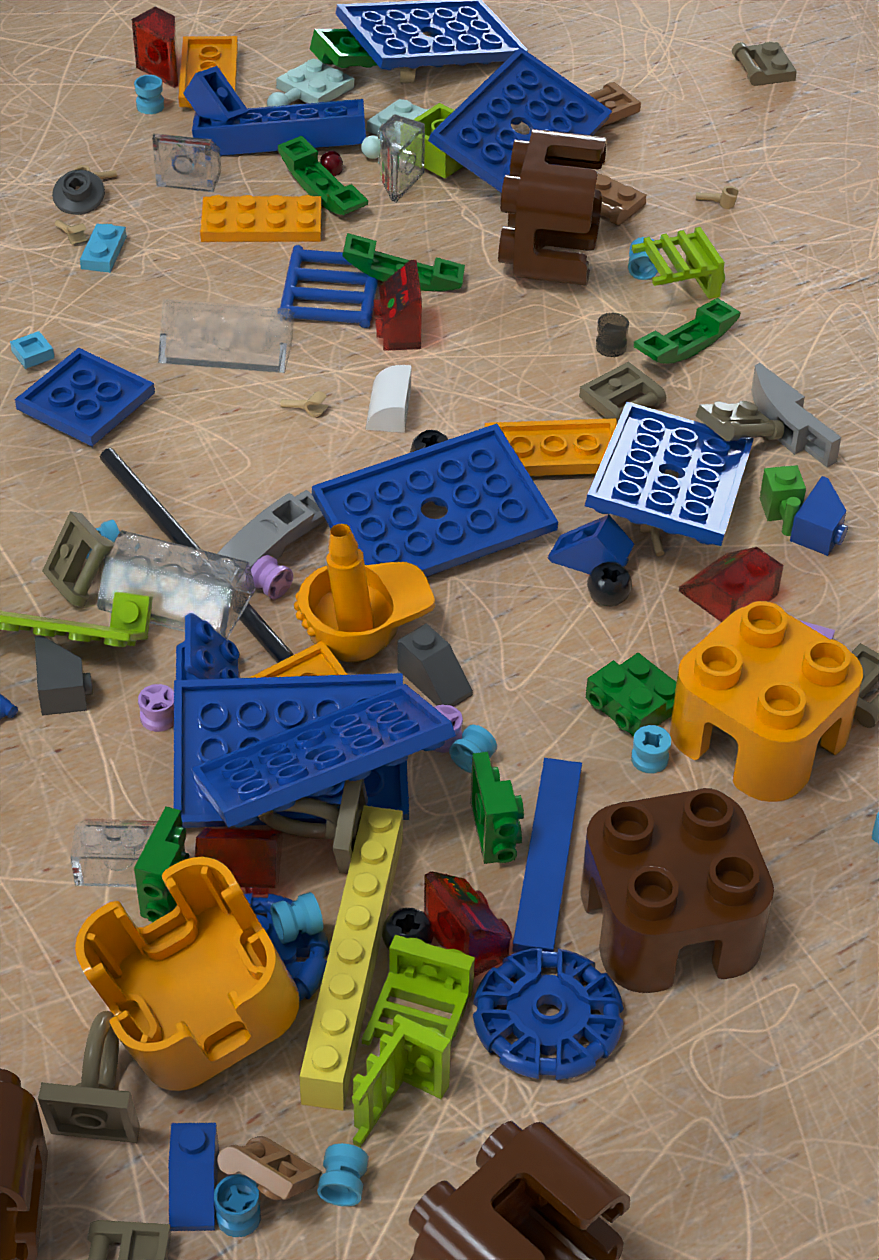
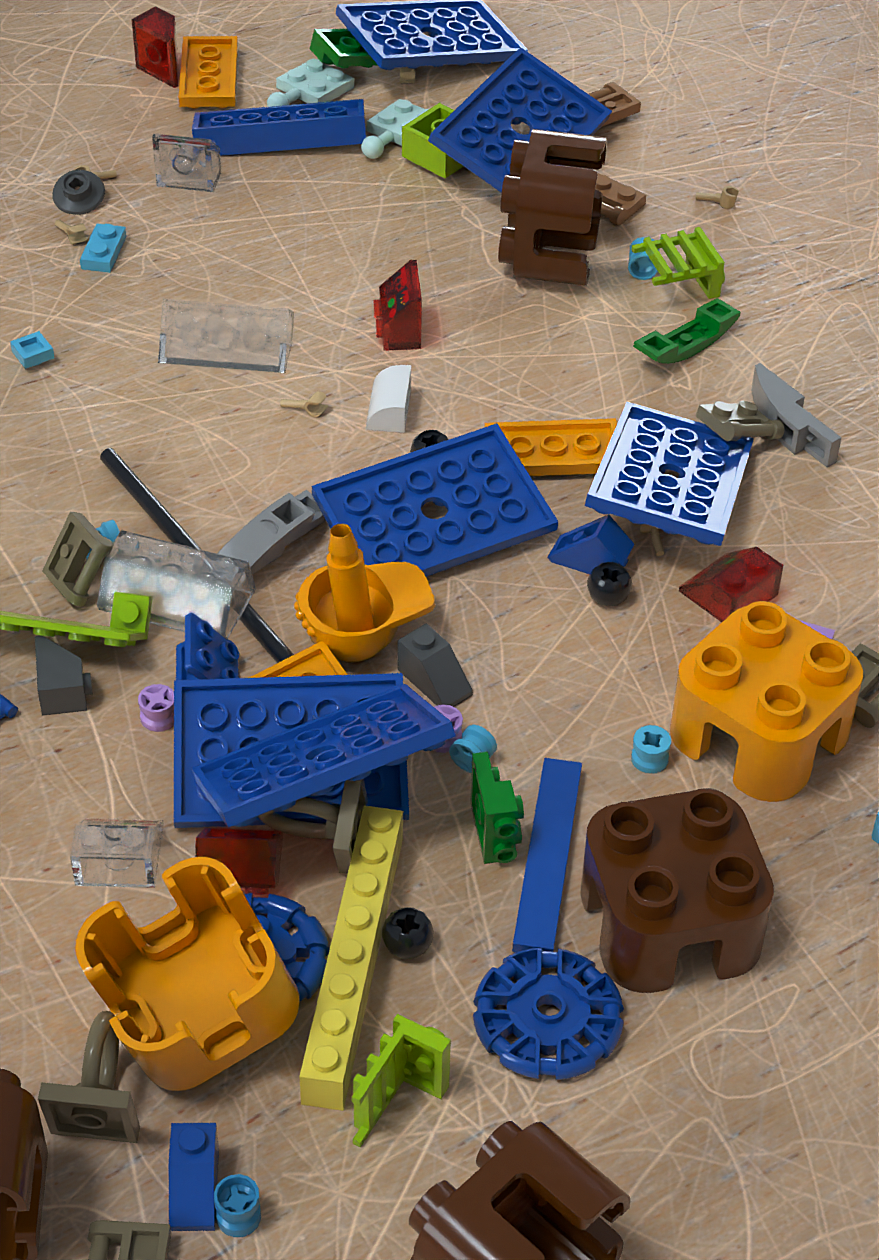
blue plate [15,348,155,446] -> none
medium azure wheel [134,75,164,114] -> none
green plate [134,806,189,922] -> none
blue slope [183,66,249,122] -> none
light orange plate [200,195,322,242] -> none
medium nougat plate [217,1136,323,1200] -> none
lavender wheel [248,555,293,600] -> none
medium azure wheel [270,892,323,944] -> none
green slope [278,136,368,215] -> none
blue bar [278,245,378,328] -> none
medium azure wheel [317,1143,369,1206] -> none
dark red hinge [320,151,343,176] -> none
green slope [342,233,465,291] -> none
lime plate [362,935,475,1046] -> none
clear slope [378,114,425,203] -> none
clear red slope [424,871,512,977] -> none
dark tan plate [579,362,667,423] -> none
green plate [585,653,677,736] -> none
clear smoke wheel [596,312,629,357] -> none
dark tan plate [732,42,797,86] -> none
bright green brick [759,465,806,536] -> none
blue slope [790,476,848,556] -> none

